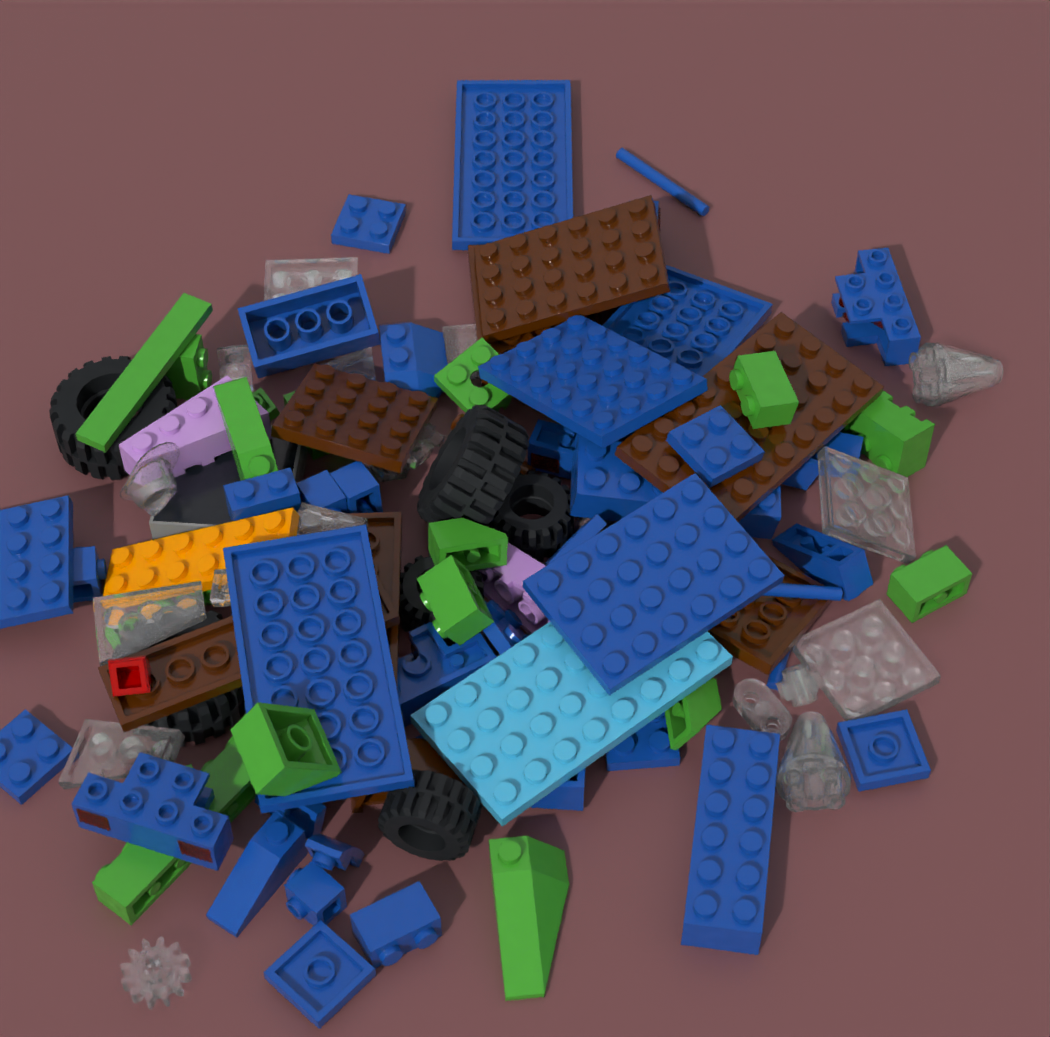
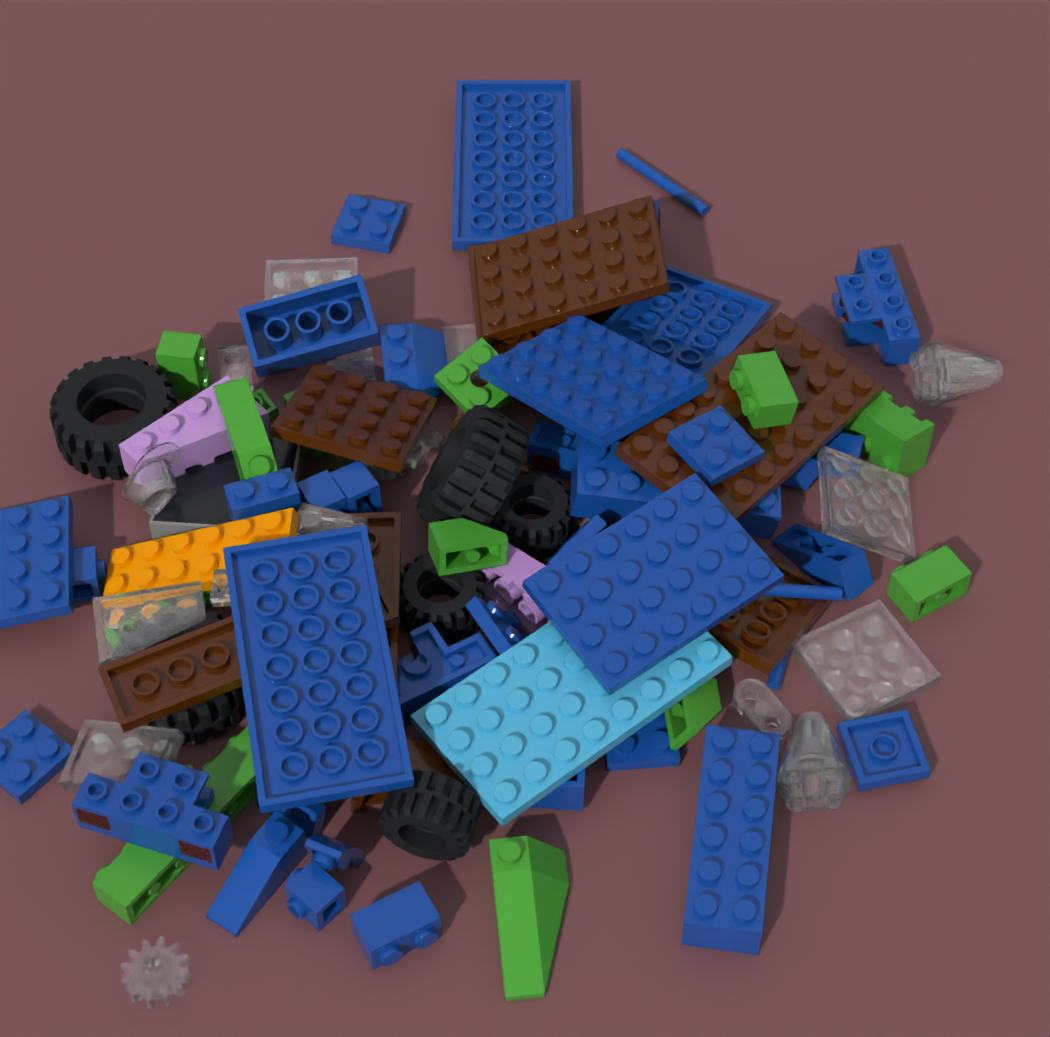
bright green tile [76,293,213,453] -> none
red slope [108,655,151,697] -> none
bright green slope [230,703,342,796] -> none
blue plate [263,920,376,1029] -> none
bright green brick [417,555,494,646] -> none
clear gear [776,663,824,707] -> none

